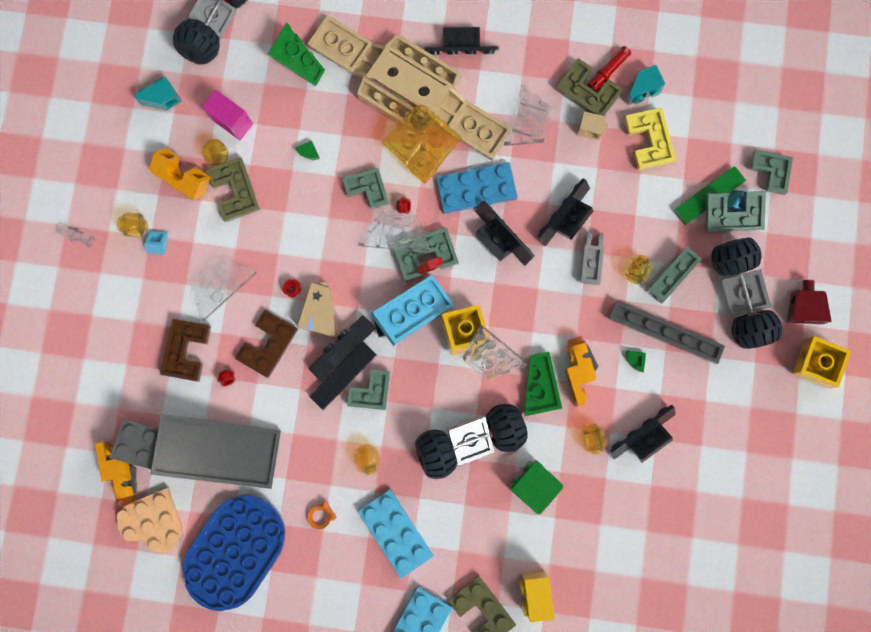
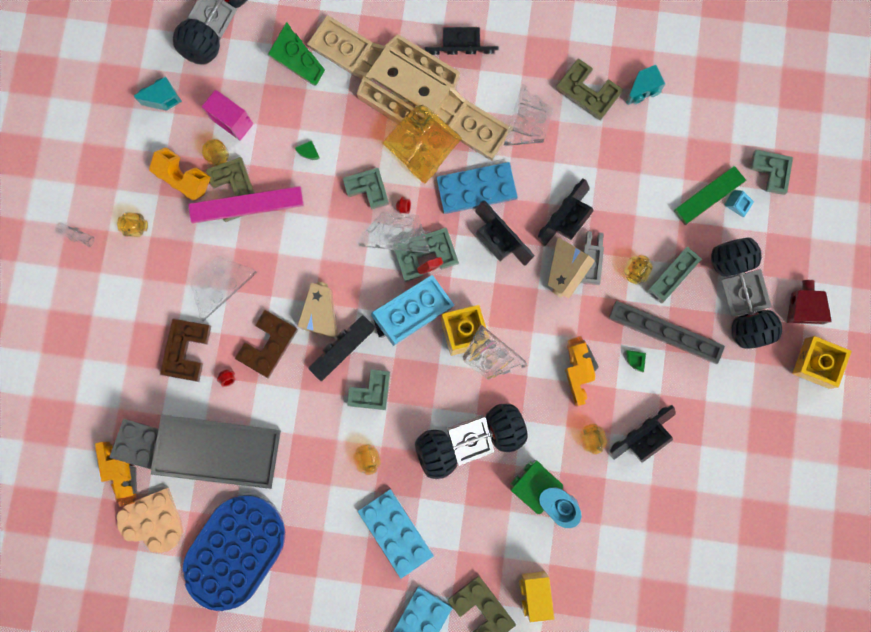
medium azure slope [144,230,168,255] -> none
red plate [283,279,301,298] -> none
orange piece [308,501,337,529] -> none
black tile [309,342,377,410] -> none
green wing [524,352,562,417] -> none
tan brick [577,111,608,140] -> none
red pin [587,46,631,92] -> none
light yellow plate [624,107,676,171] -> none
sand green plate [705,191,766,232] -> none
none -> dark pink tile [188,186,304,224]
none -> medium azure piece [539,488,582,528]
none -> tan slope [548,237,595,299]

